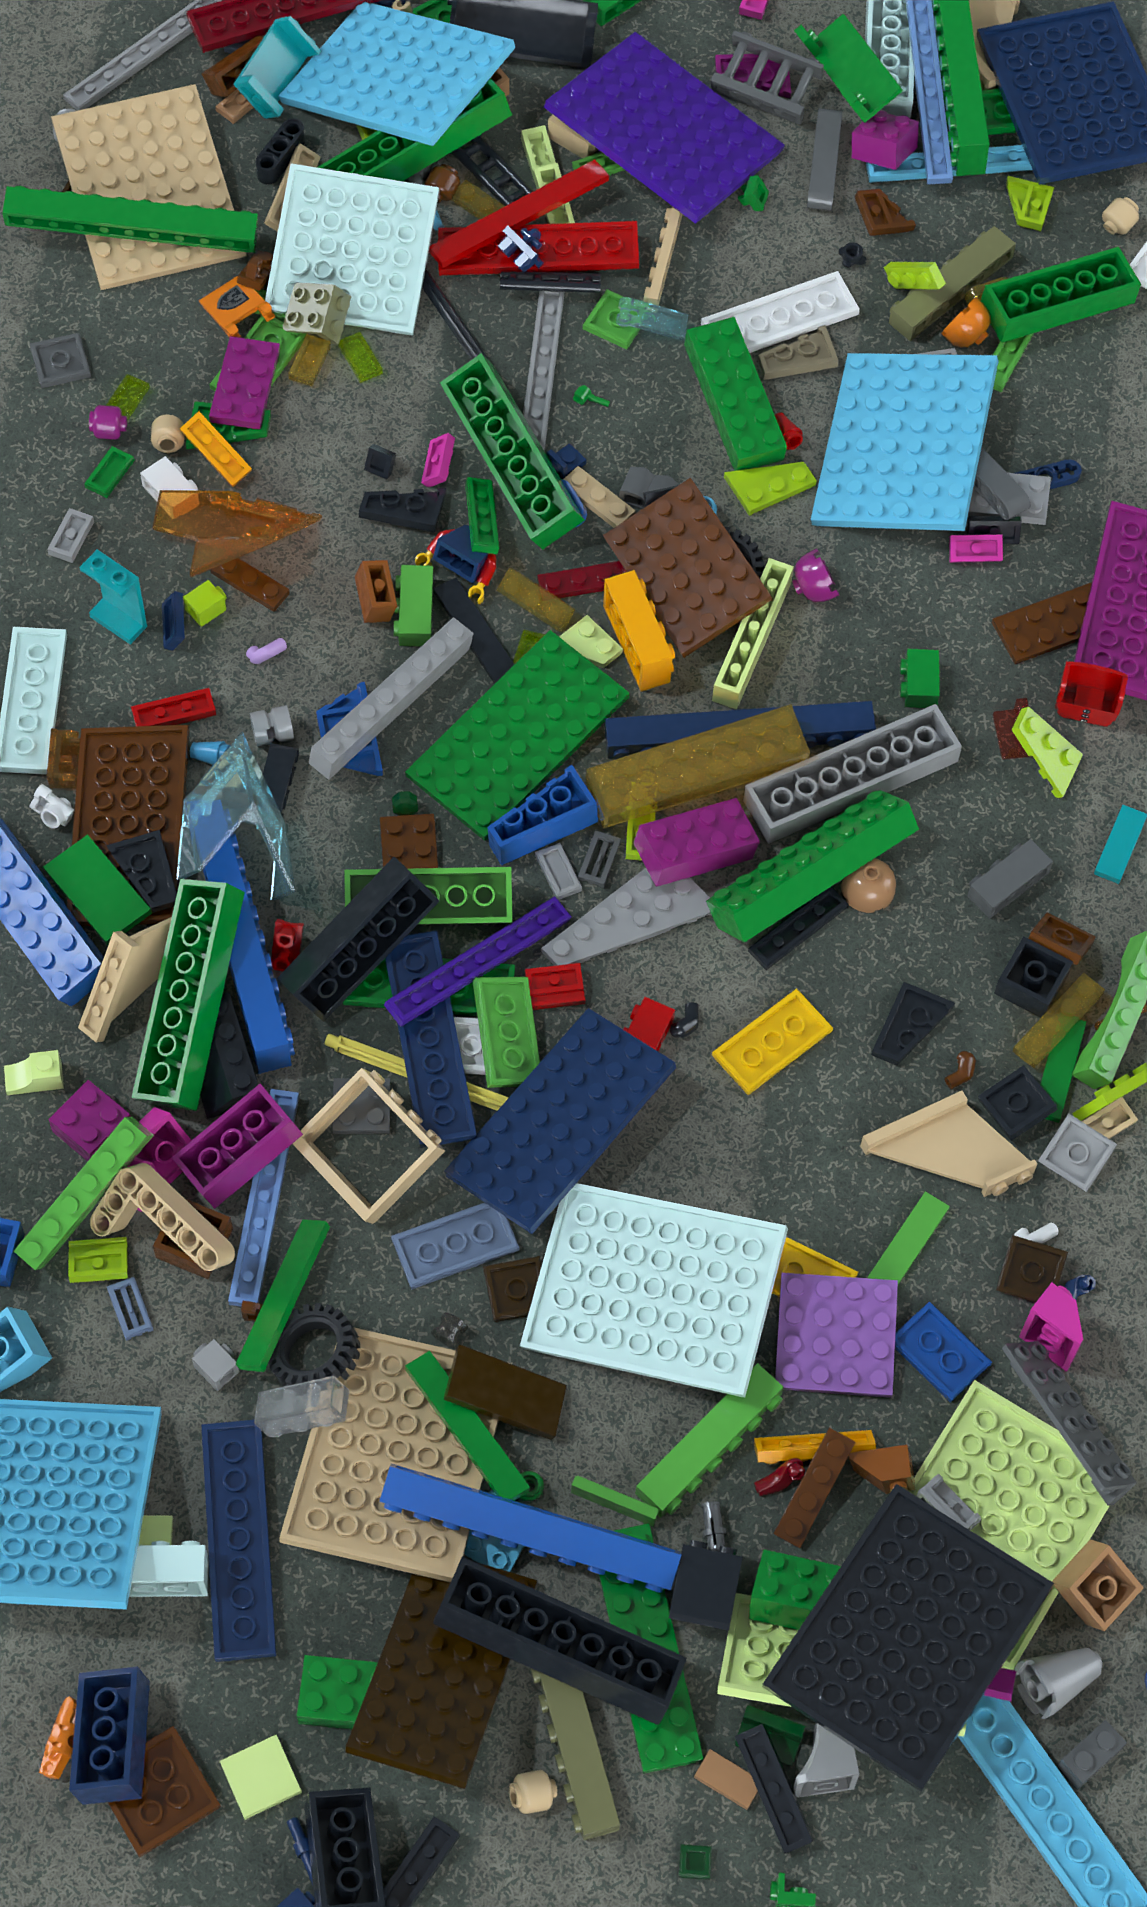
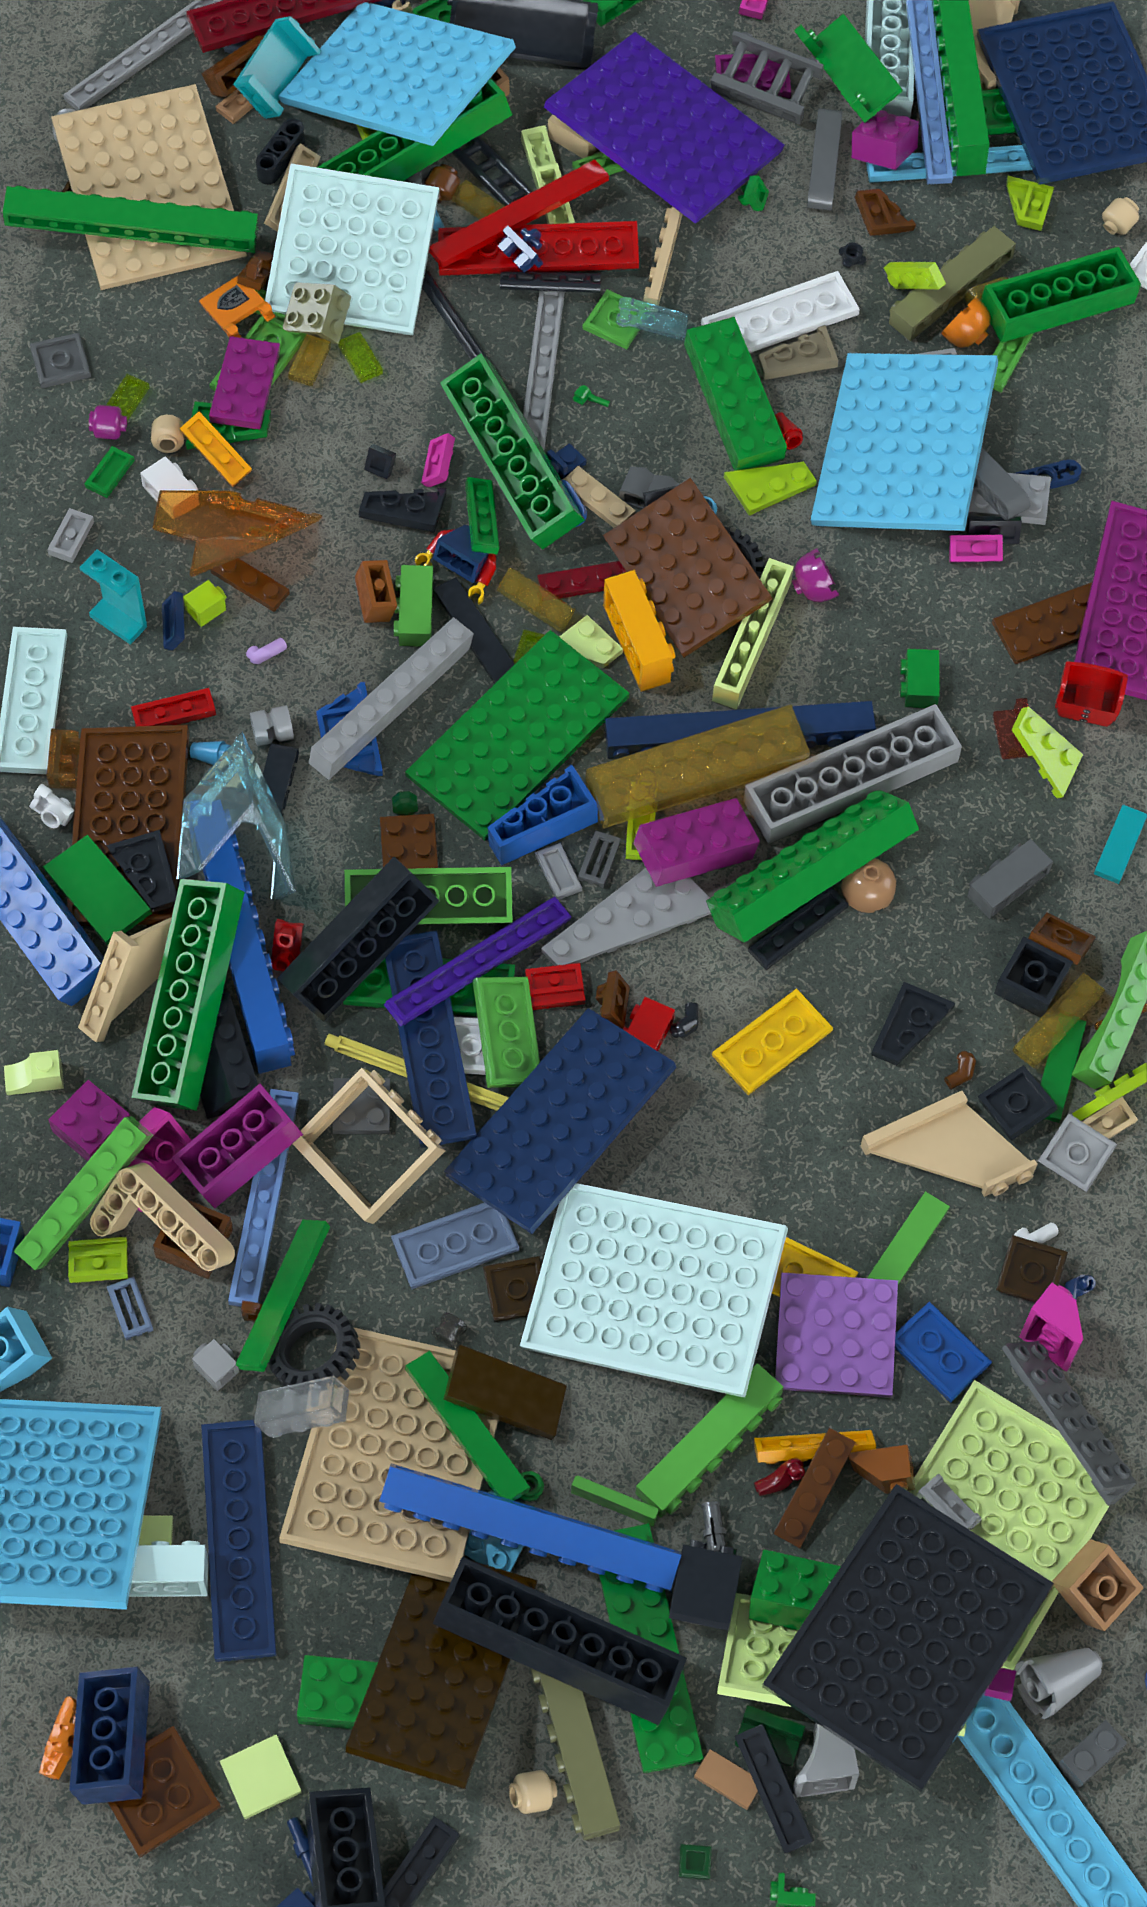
none -> reddish brown hinge [595,970,630,1029]

